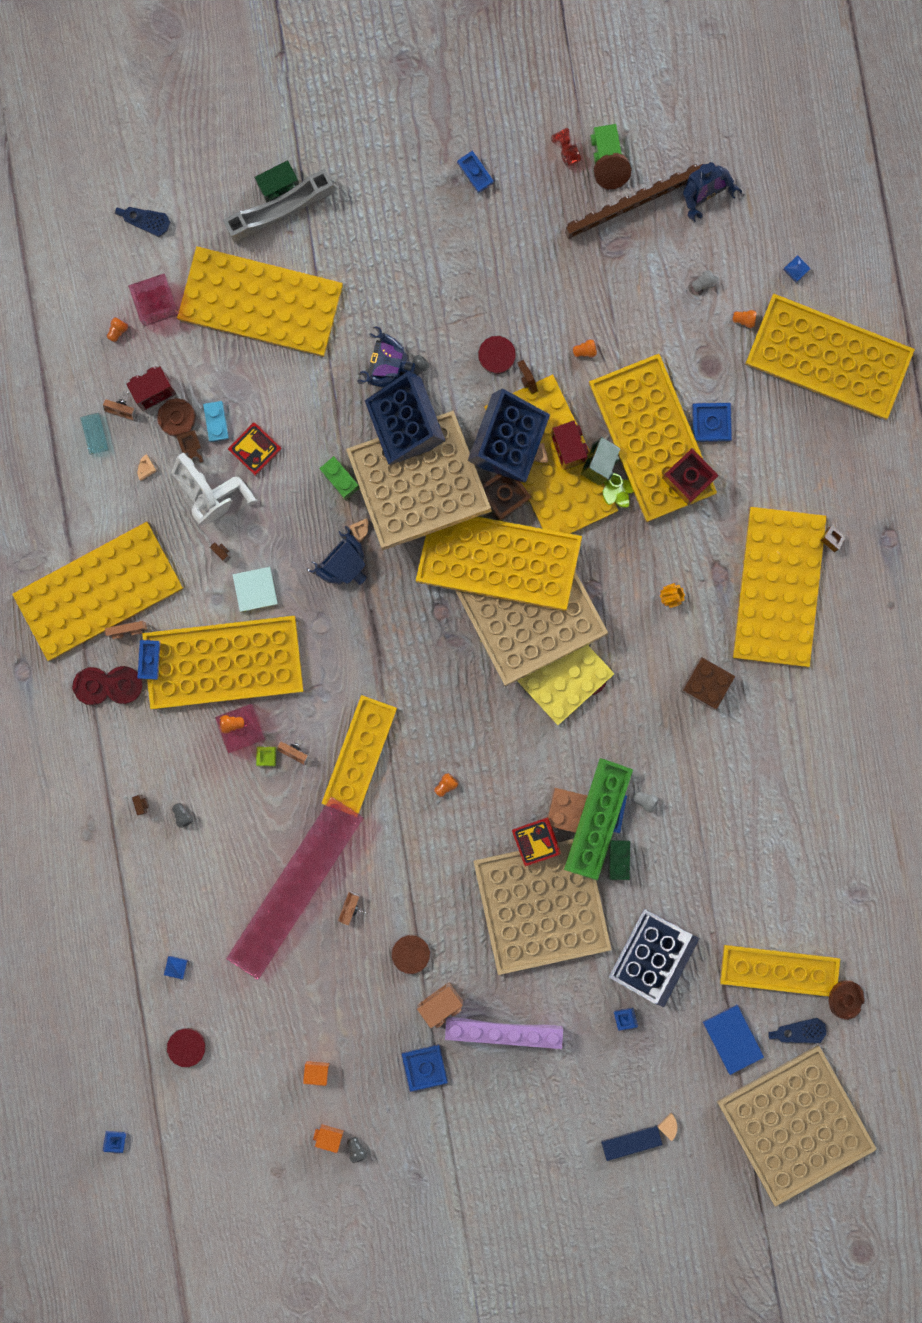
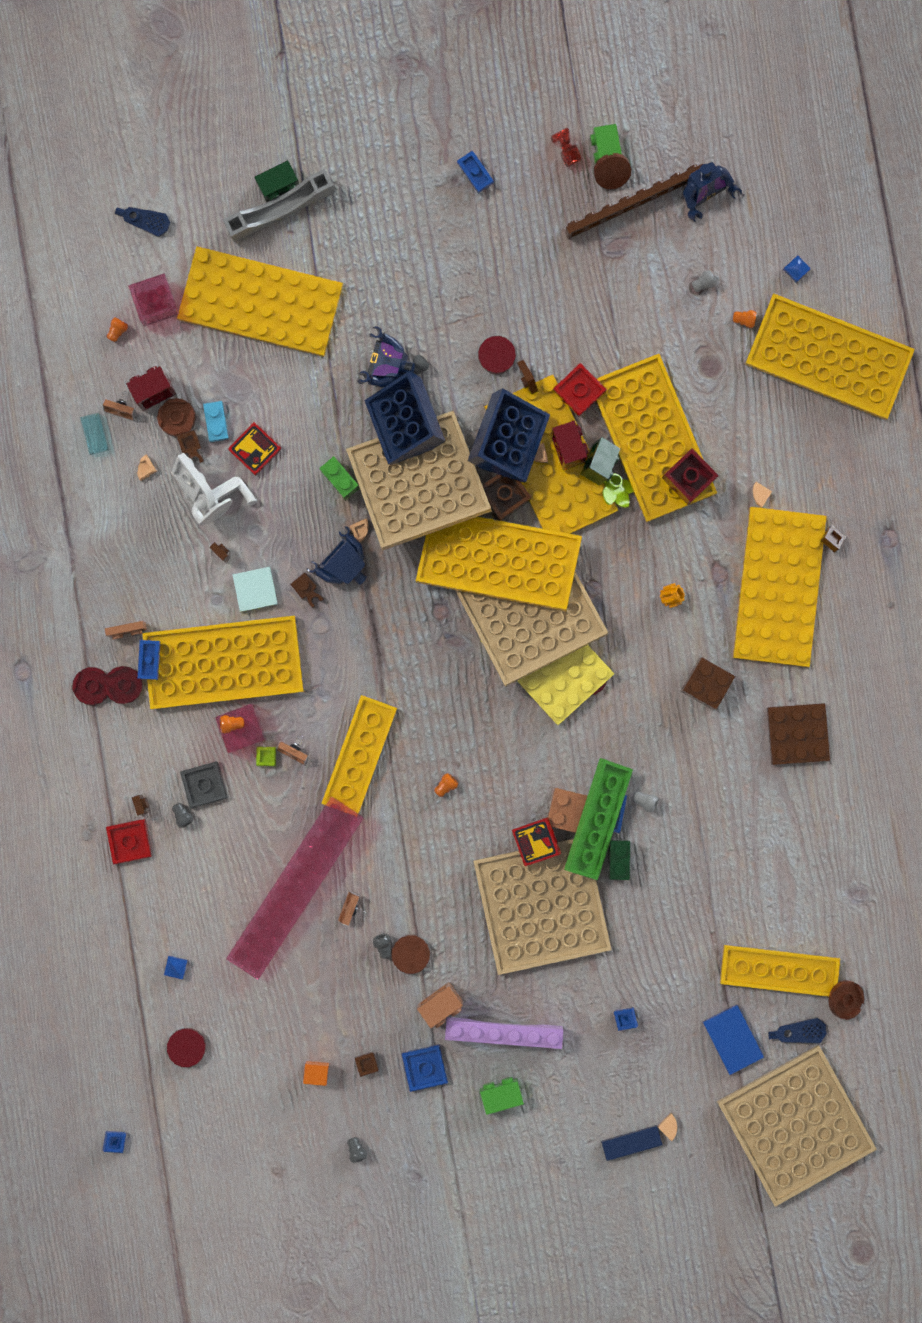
yellow plate [12,521,184,661] -> none
orange brick [313,1124,344,1153] -> none
orange piece [573,339,597,358] -> none
dark blue slope [609,909,700,1007] -> none
blue tile [692,403,732,442] -> none
none -> red tile [106,819,152,865]
none -> dark grey tile [180,761,228,809]
none -> reddish brown plate [290,573,324,609]
none -> reddish brown plate [354,1051,379,1077]
none -> dark grey piece [373,933,392,959]
none -> bright green brick [480,1077,524,1115]
none -> red tile [553,363,607,417]
none -> light nougat tile [752,482,772,508]
none -> reddish brown plate [767,703,830,765]

